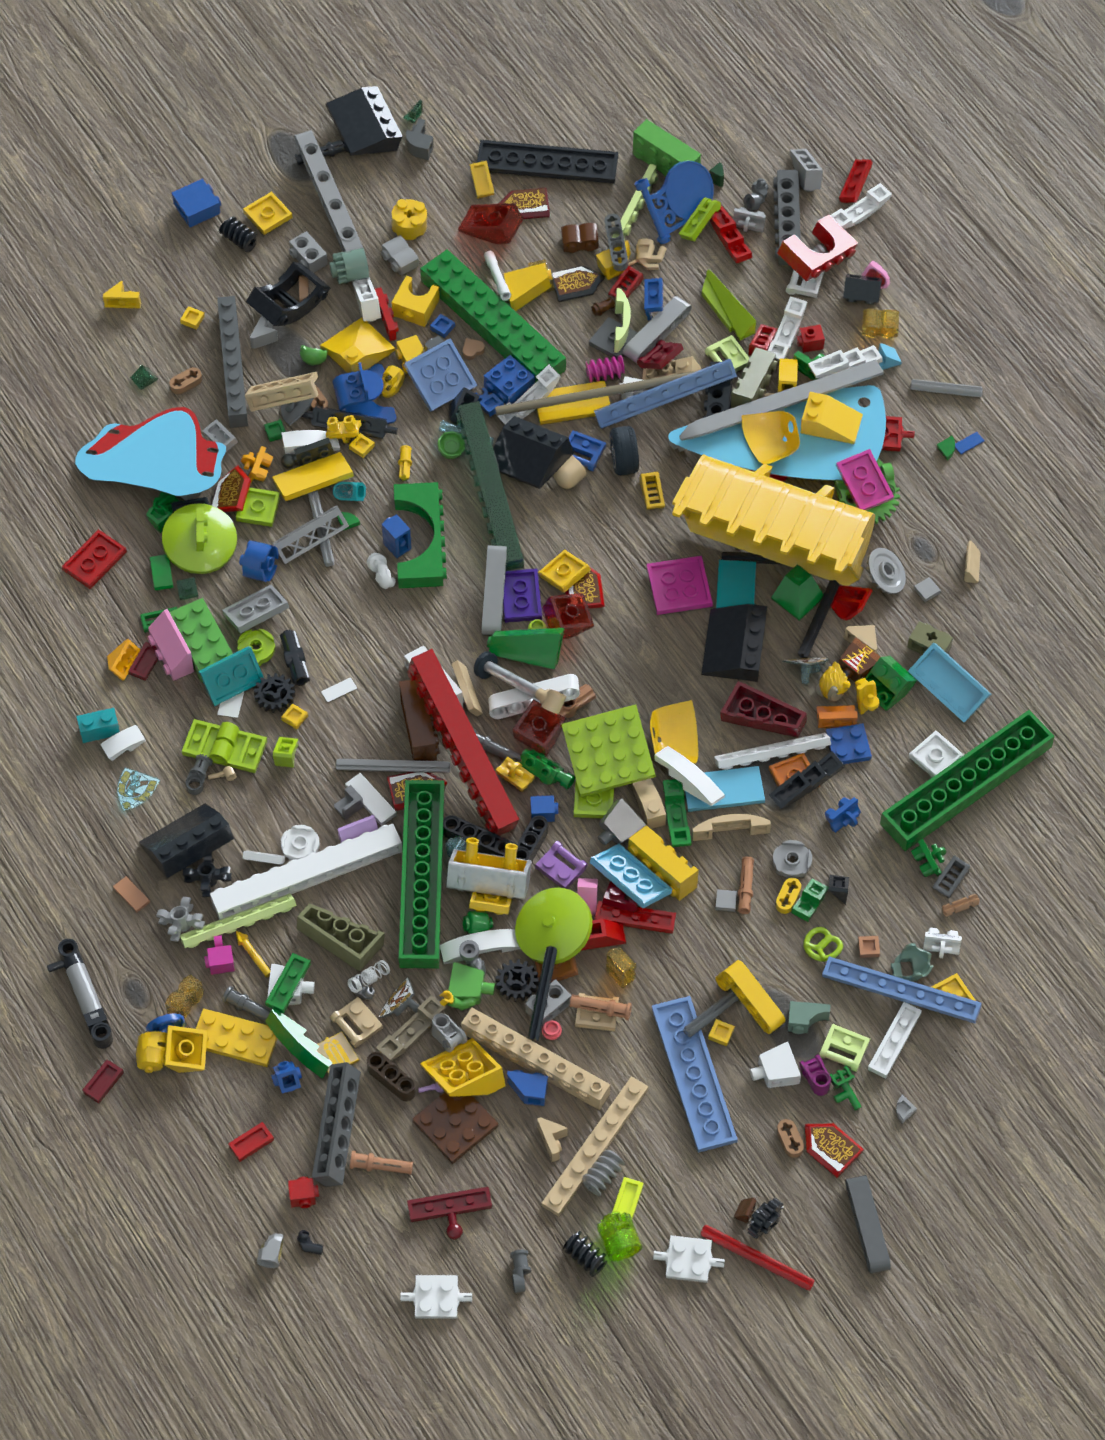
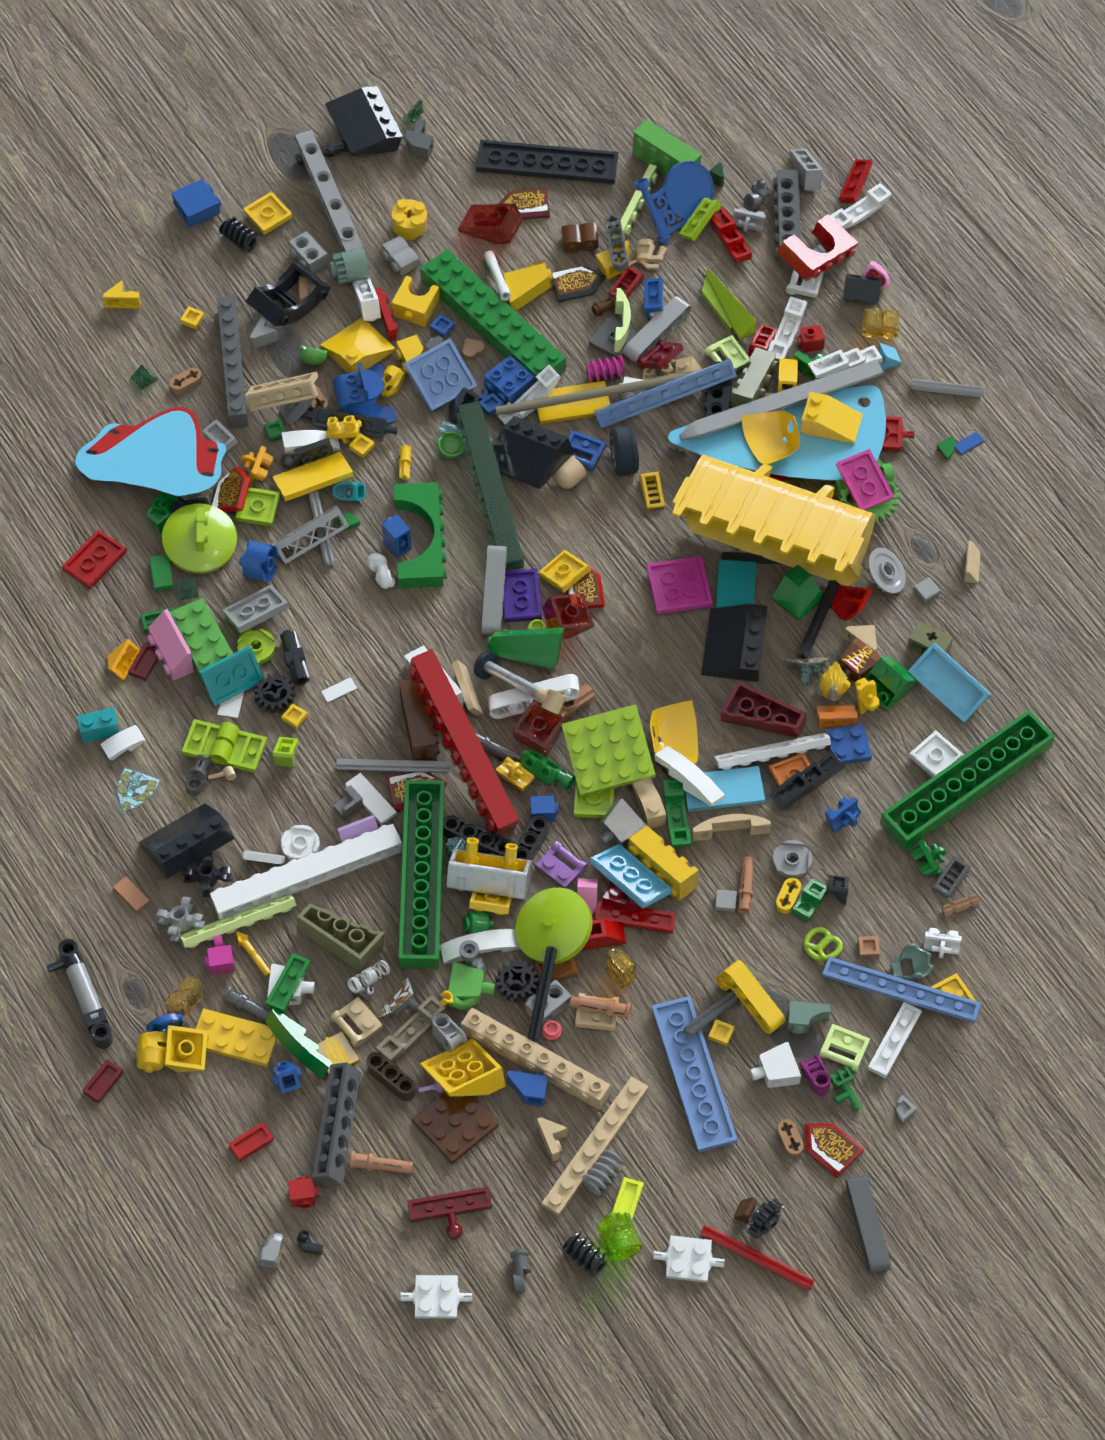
yellow tile [470,160,495,199] -> none

